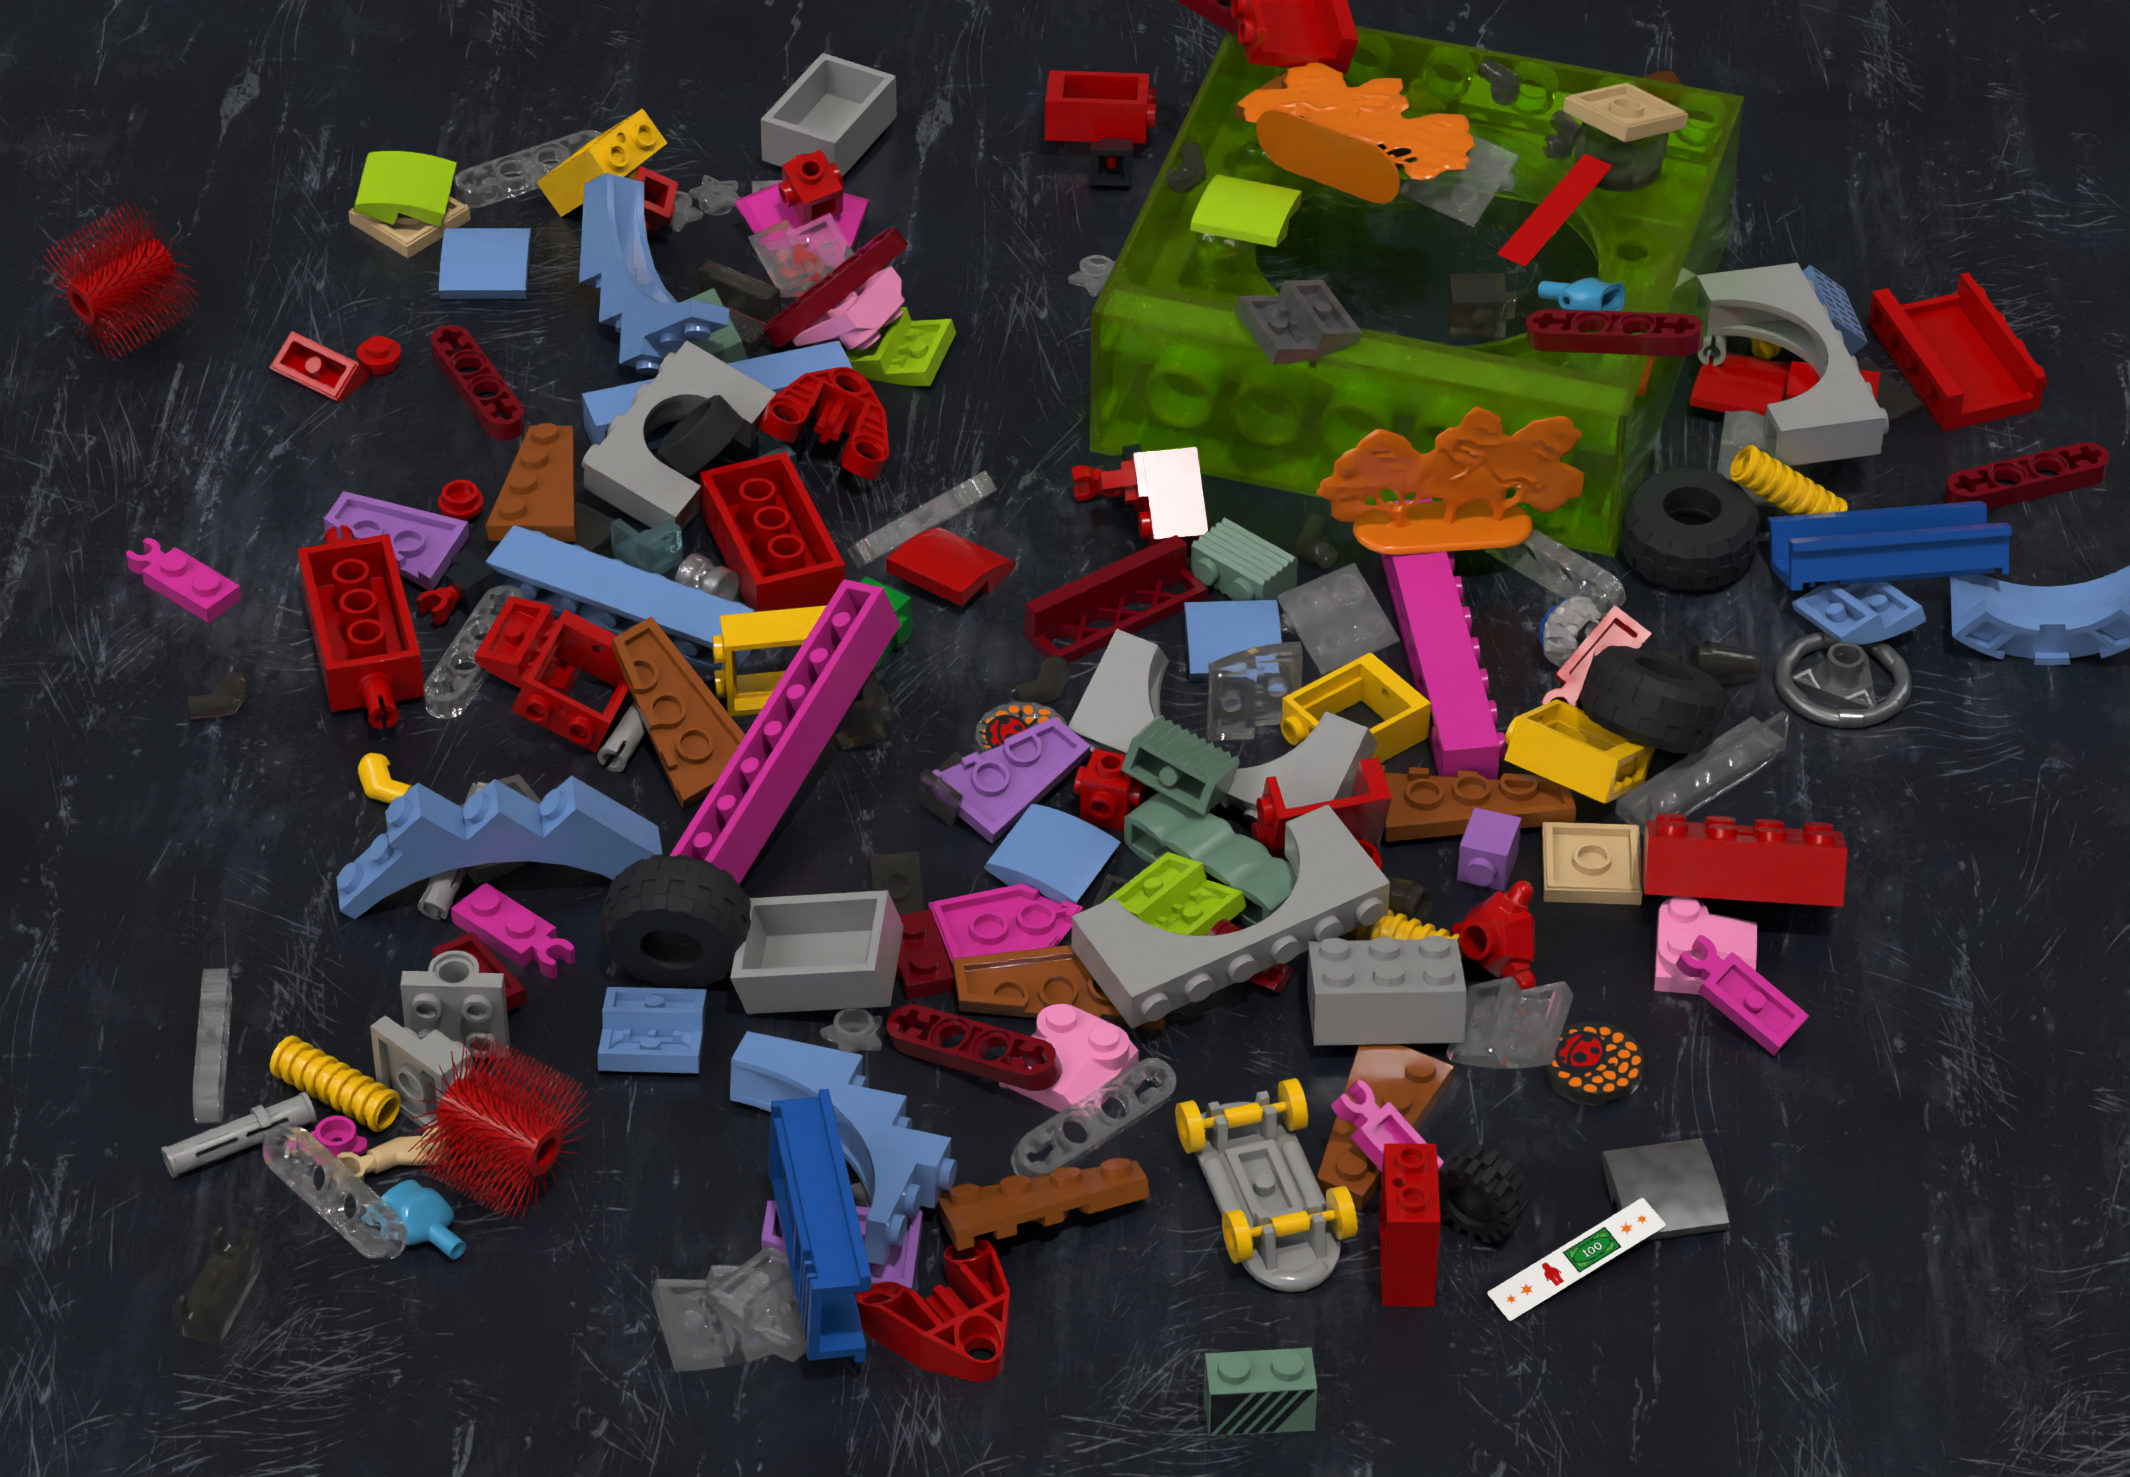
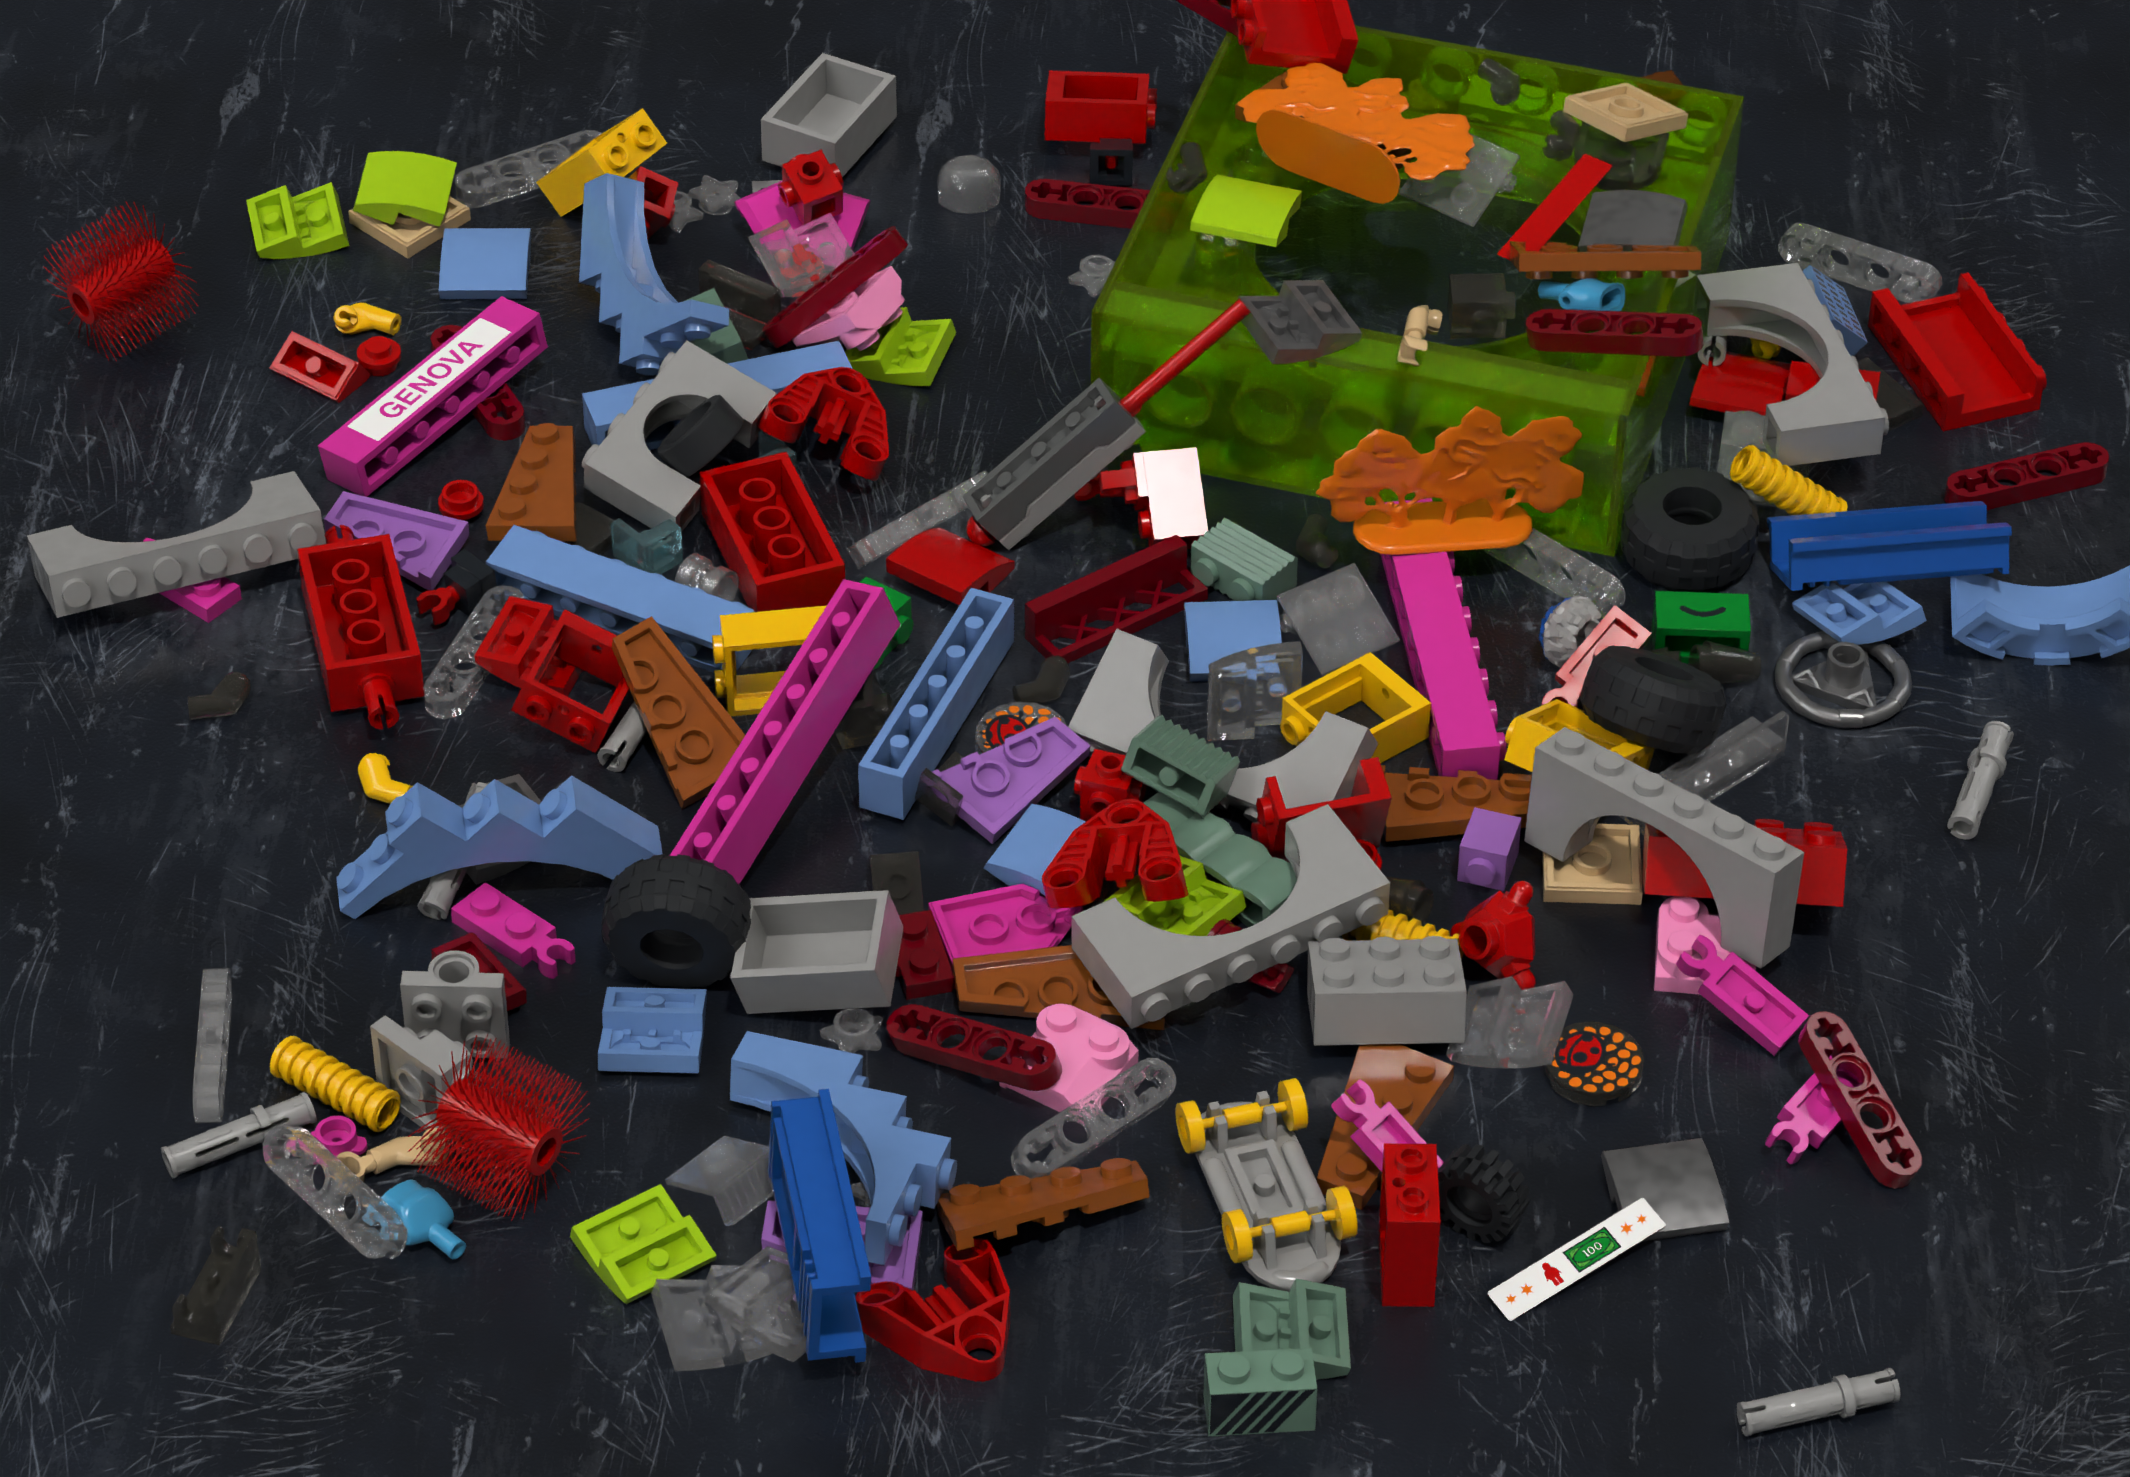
none -> light grey arch [27,471,326,618]
none -> lime slope [246,182,349,259]
none -> dark pink brick [318,296,548,497]
none -> yellow arm [333,303,402,335]
none -> lime slope [570,1184,717,1304]
none -> clear piece [665,1136,774,1226]
none -> medium blue brick [858,588,1014,820]
none -> clear hair [937,154,1001,214]
none -> piece [962,298,1251,550]
none -> dark red beam [1025,179,1189,233]
none -> red connector [1042,799,1189,909]
none -> sand green slope [1233,1278,1351,1380]
none -> tan arm [1397,305,1443,366]
none -> dark orange wing [1509,241,1701,279]
none -> light grey arch [1524,727,1804,969]
none -> flat silver slope [1578,190,1688,252]
none -> green brick [1652,591,1751,666]
none -> light grey pin [1737,1368,1901,1436]
none -> dark pink plate [1765,1055,1860,1164]
none -> clear beam [1778,223,1942,303]
none -> dark red beam [1798,1011,1922,1189]
none -> light grey pin [1947,721,2014,840]

